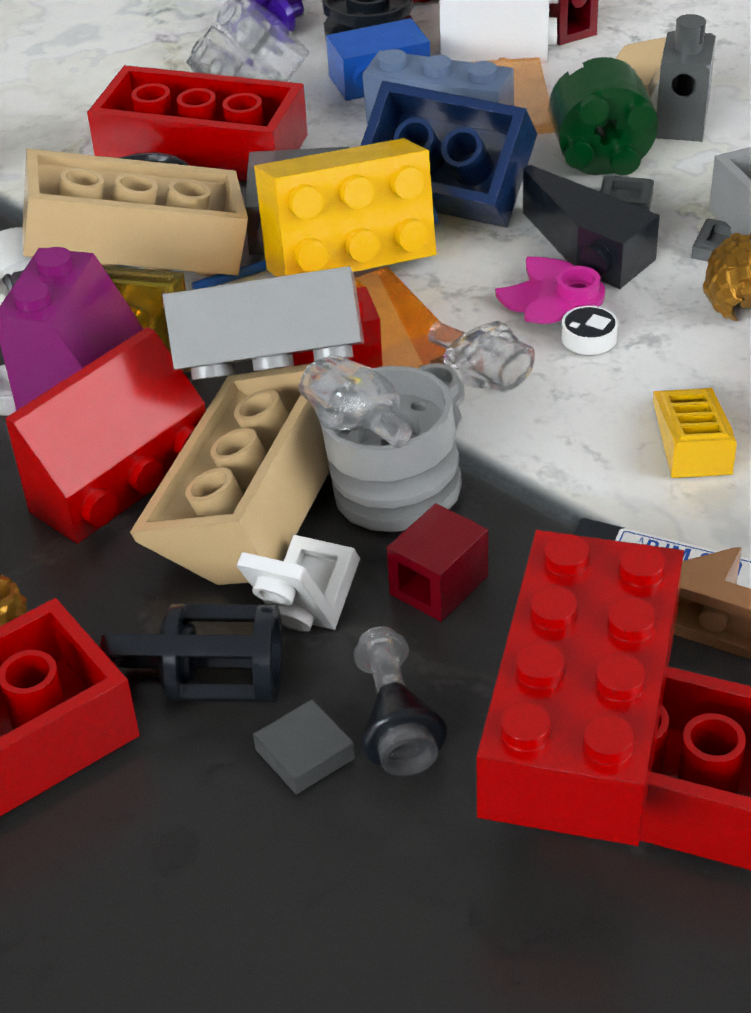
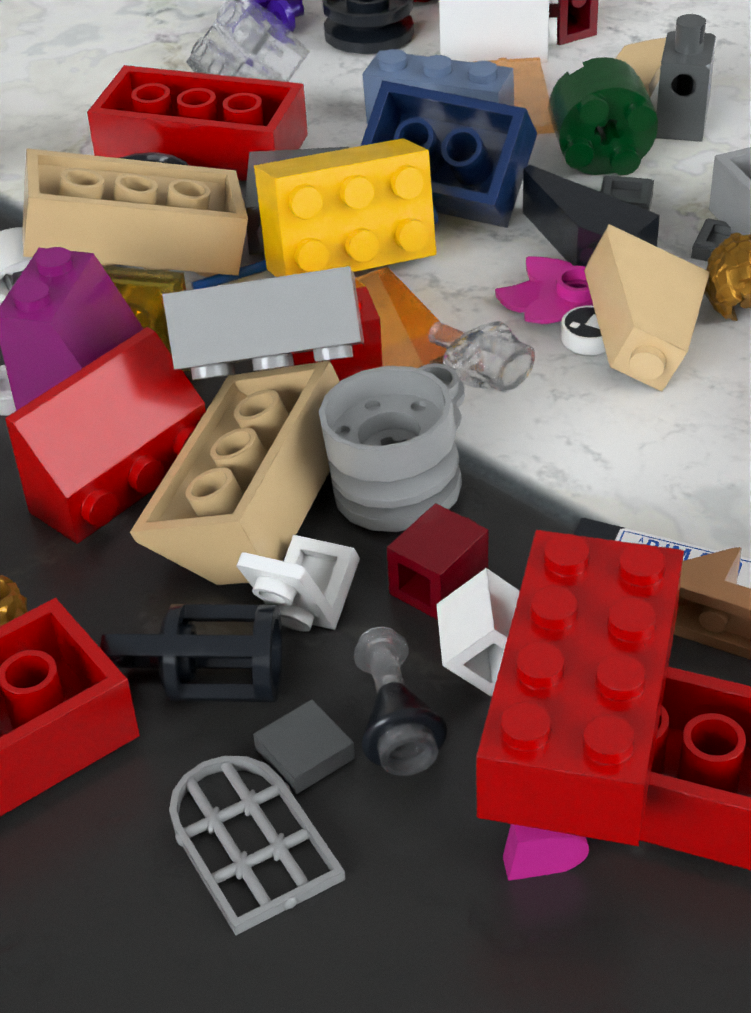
clear piece [298,355,412,448] -> none
blue brick [326,18,430,101] -> none
yellow slope [653,388,737,478] -> none
none -> light grey window [169,756,345,935]
none -> white brick [436,568,520,696]
none -> dark pink tile [503,824,589,881]
none -> tan slope [584,224,710,391]

